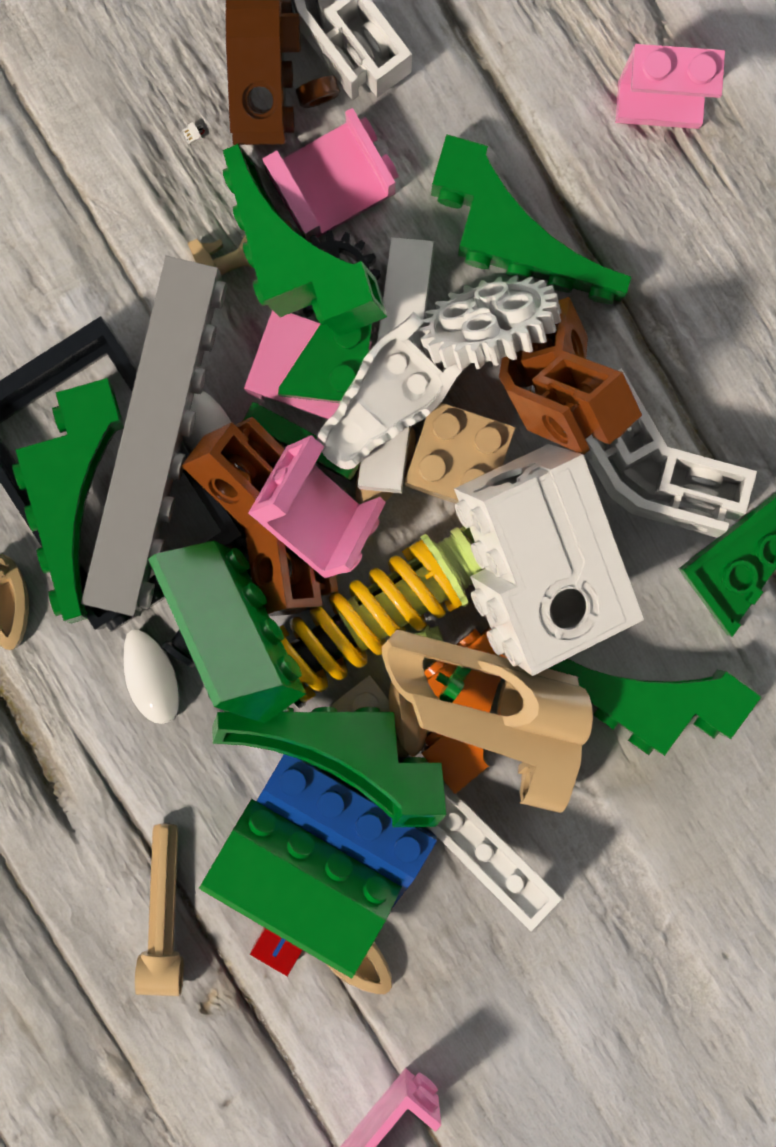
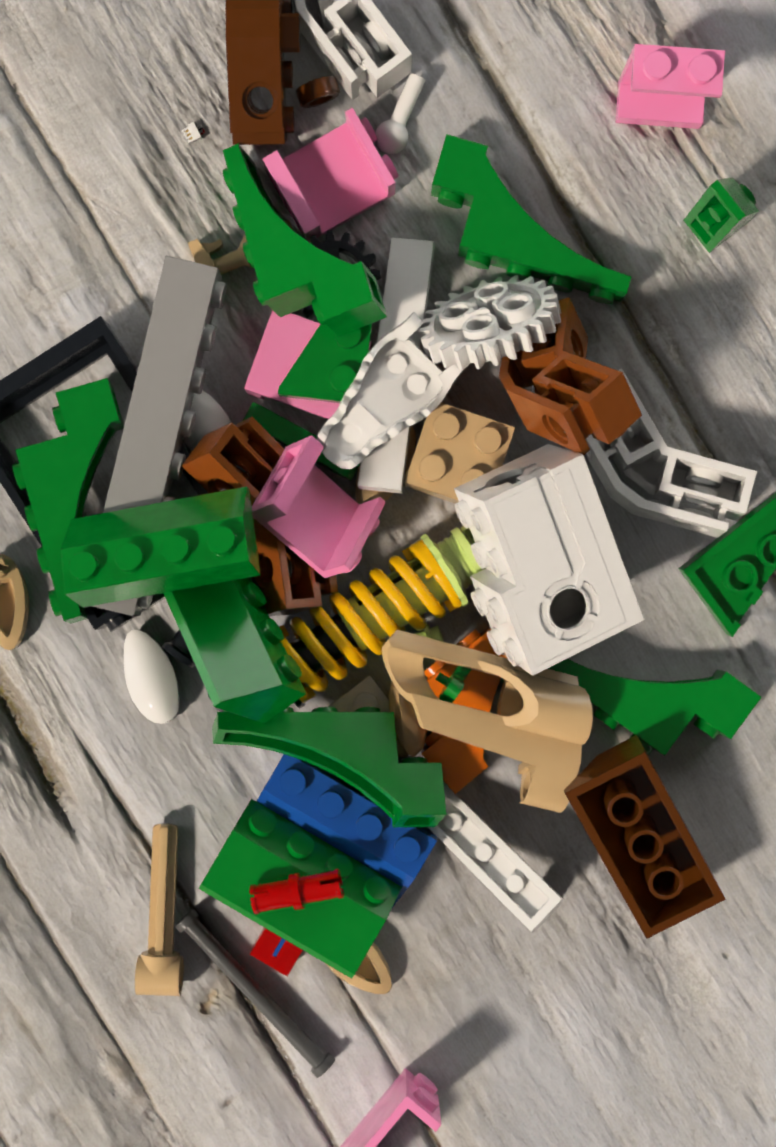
none -> green slope [61,486,261,607]
none -> dark grey bar [175,908,335,1078]
none -> red pin [249,869,344,914]
none -> white bar [375,73,426,154]
none -> reddish brown slope [564,735,726,939]
none -> green slope [683,177,759,253]

